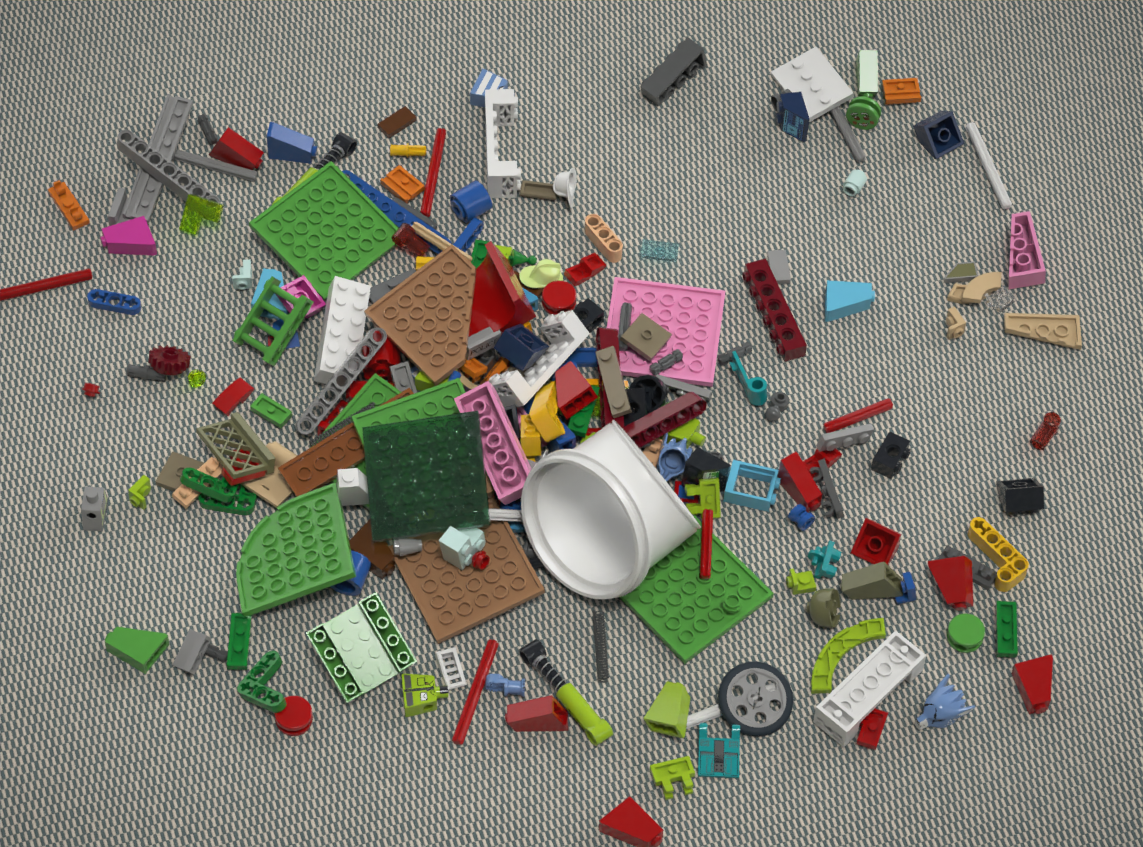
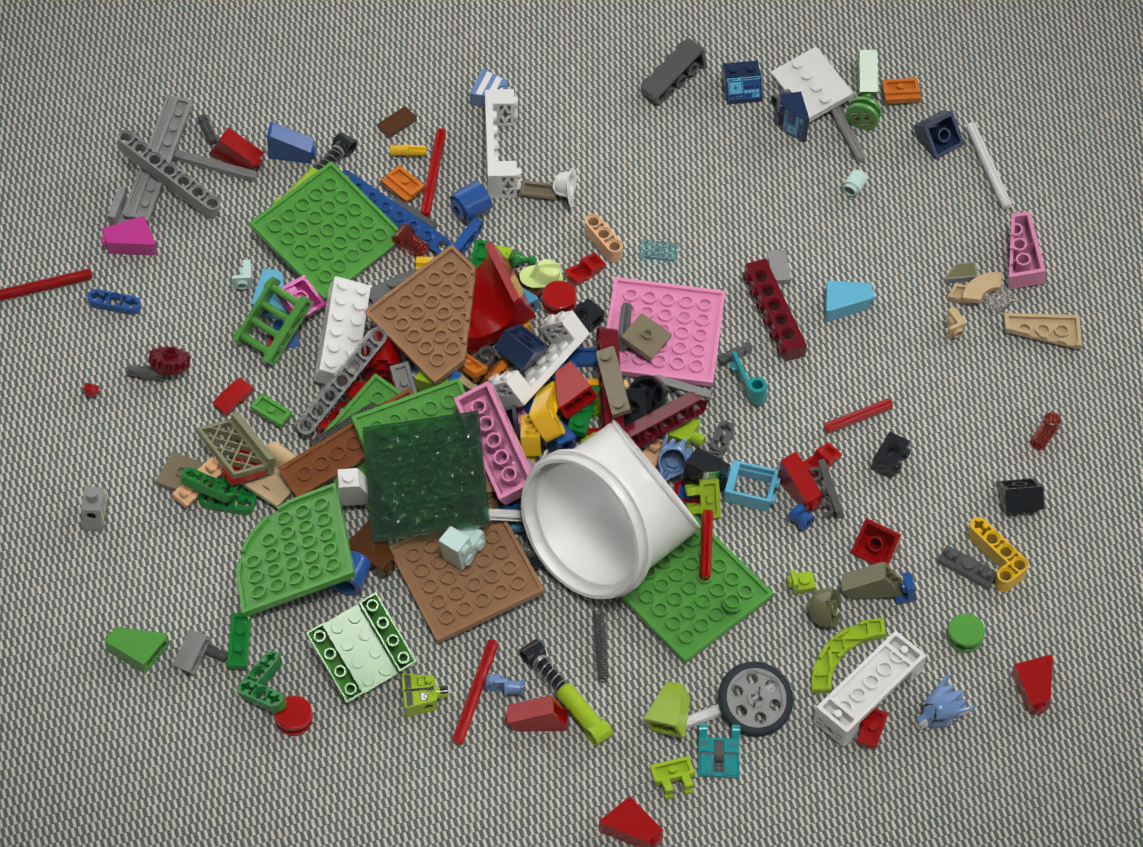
orange plate [48,180,90,231] -> none
lime bracket [128,475,151,510] -> none
clear neon green plate [179,194,224,235] -> none
clear neon green plate [188,369,206,388] -> none
light grey cone [393,537,422,557] -> none
tan axle [411,222,472,262] -> none
white slope [435,647,467,690] -> none
light grey panel [466,326,501,361] -> none
red plate [472,551,490,570] -> none
dark grey axle [649,349,683,375] -> none
dark grey plate [765,392,790,421] -> none
teal hips [808,540,842,579] -> none
light grey plate [816,423,874,452] -> none
red slope [928,556,973,611] -> none
green plate [996,601,1018,658] -> none
none -> dark grey beam [710,421,734,455]
none -> slope [721,60,762,105]

